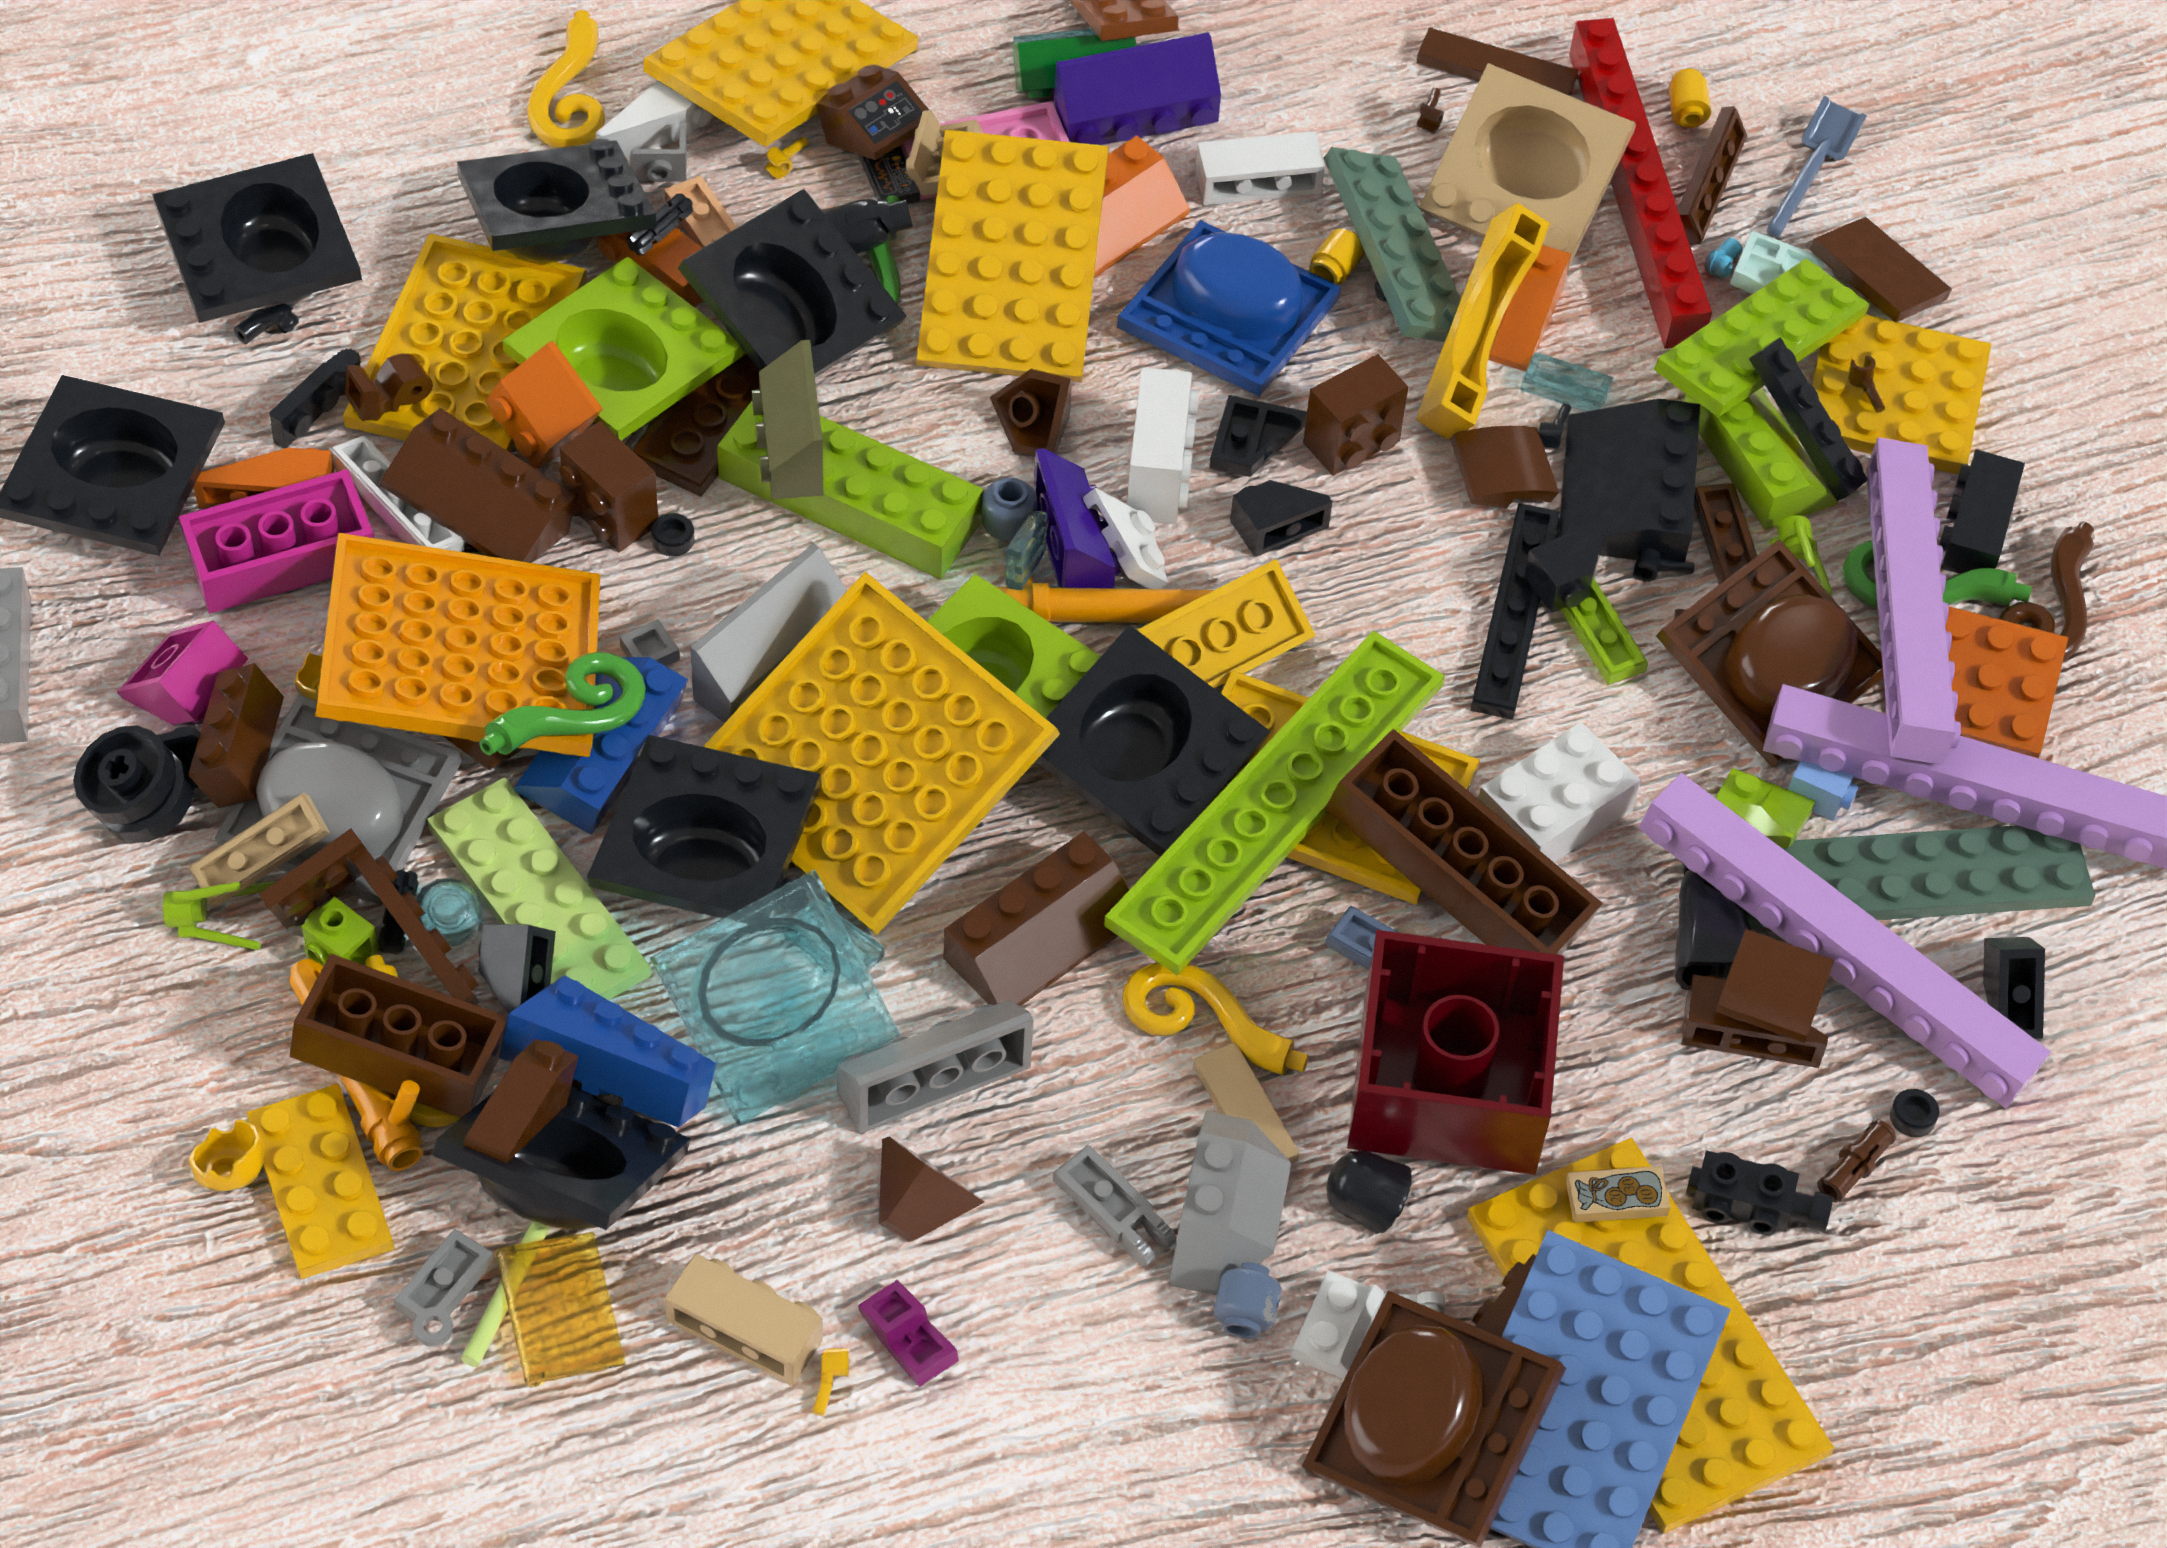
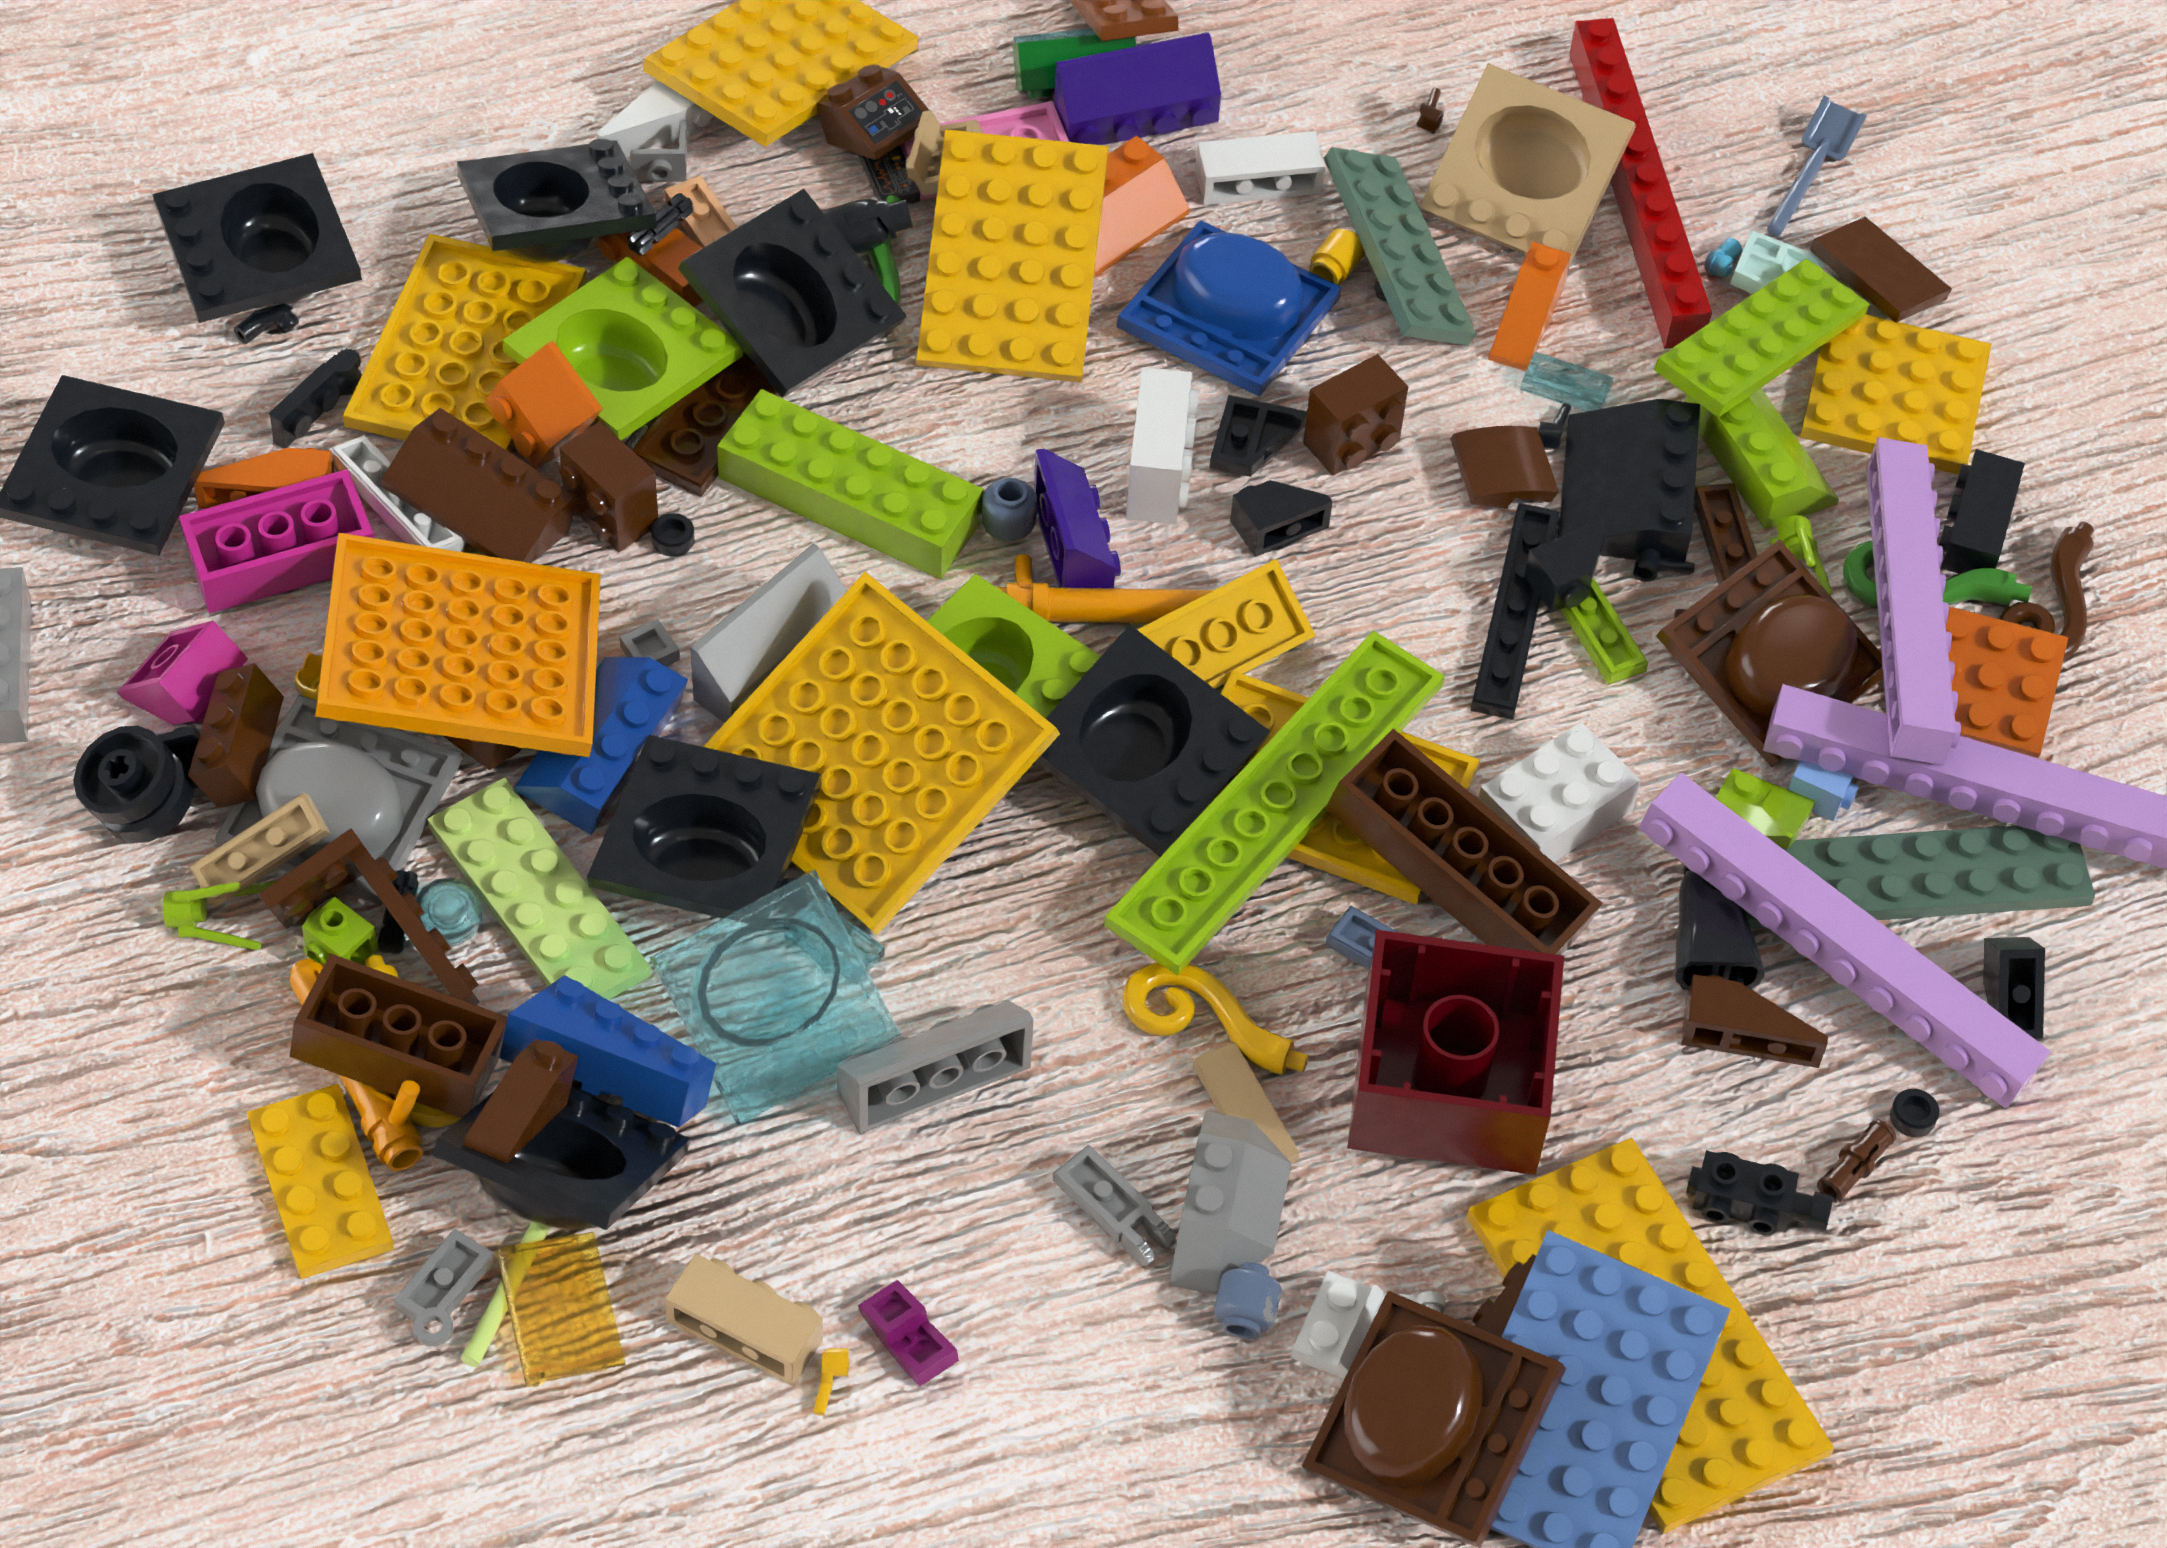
yellow hair [189,1119,264,1192] -> none
reddish brown leg [345,354,433,421] -> none
slope [478,924,556,1013] -> none
bright green plant [479,652,646,755] -> none
yellow plant [527,10,605,148] -> none
olive slope [752,340,823,499] -> none
yellow hand [765,137,808,179] -> none
reddish brown slope [879,1136,985,1242] -> none
reddish brown slope [943,831,1129,1006] -> none
reddish brown slope [990,368,1072,457] -> none
clear light blue tile [1005,510,1047,590] -> none
white wing [1083,488,1168,589] -> none
black hair [1326,1150,1412,1234] -> none
yellow arch [1415,202,1550,440] -> none
reddish brown tile [1416,27,1579,96] -> none
tile [1566,1166,1670,1223] -> none
yellow brick [1668,68,1711,128] -> none
reddish brown tile [1678,106,1748,245] -> none
reddish brown slope [1716,929,1834,1043] -> none
black plate [1749,337,1868,502] -> none
reddish brown hand [1848,356,1885,413] -> none

